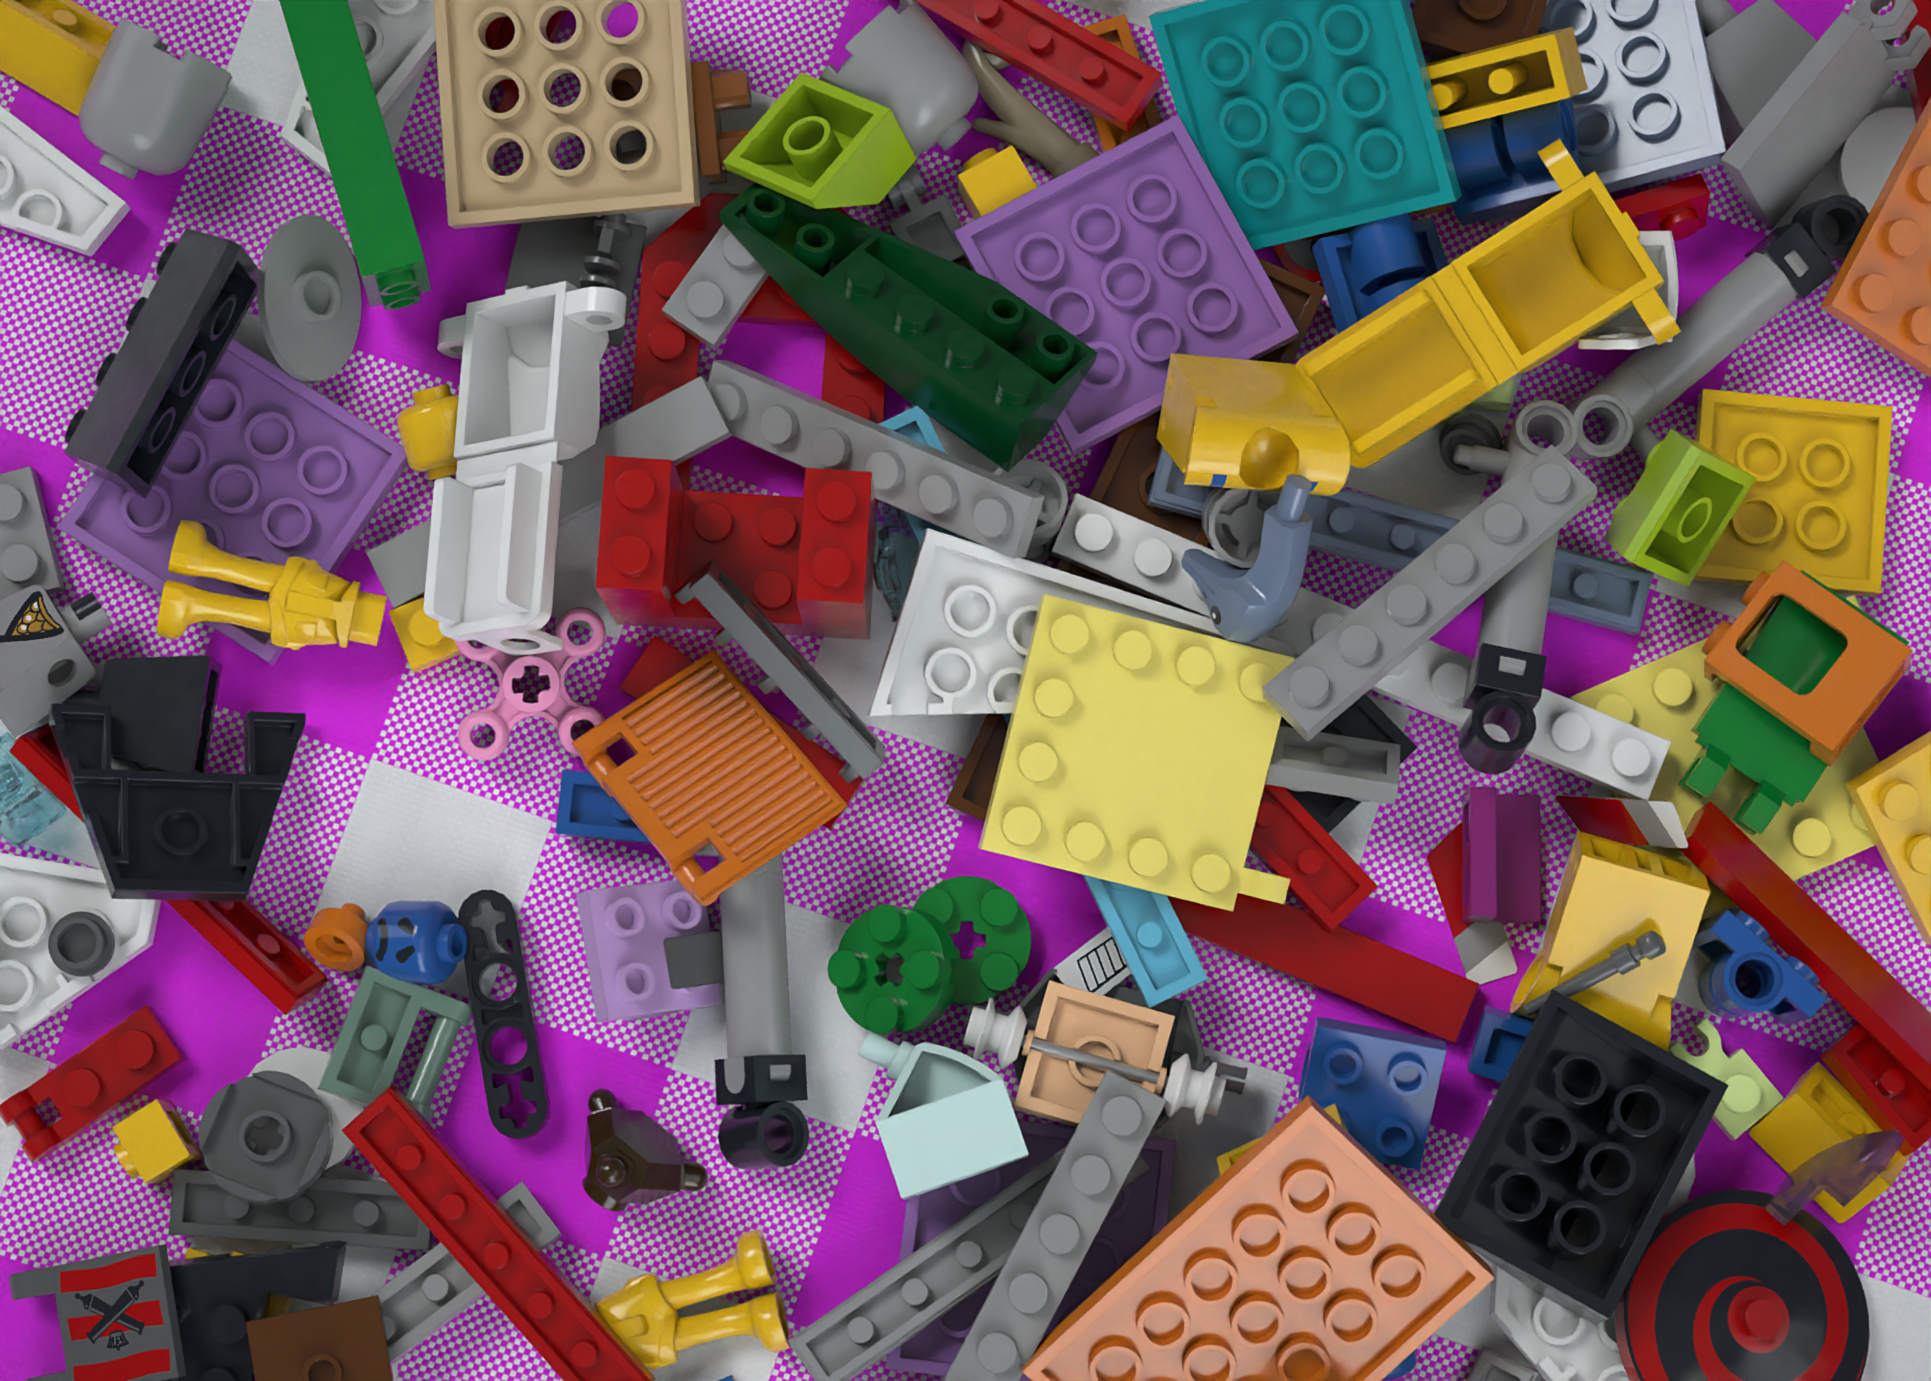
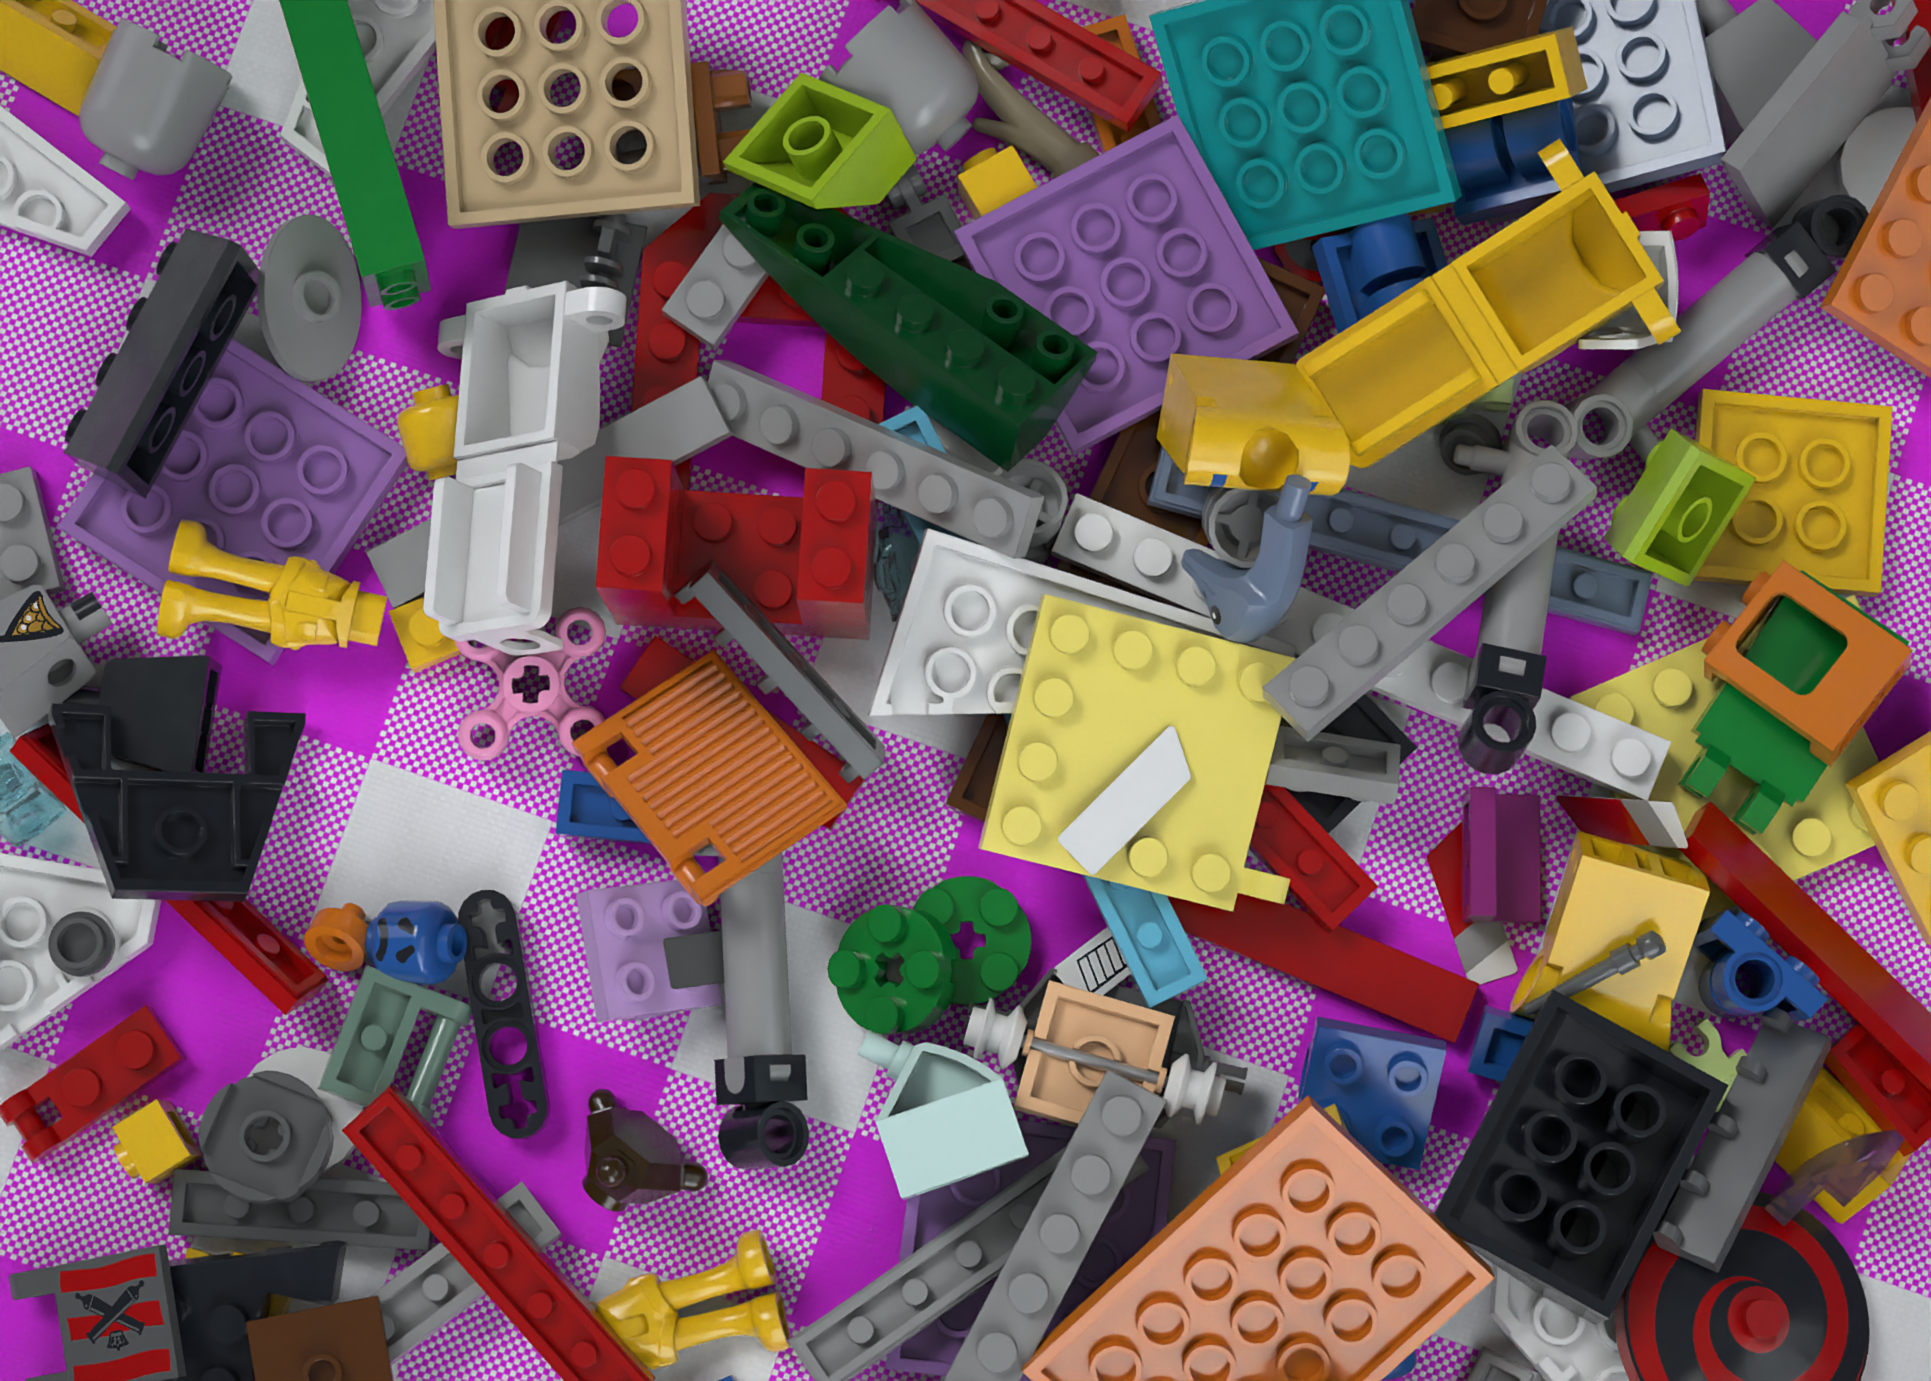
none -> white sticker [1058,726,1191,875]
none -> dark grey hinge [1653,1007,1832,1273]

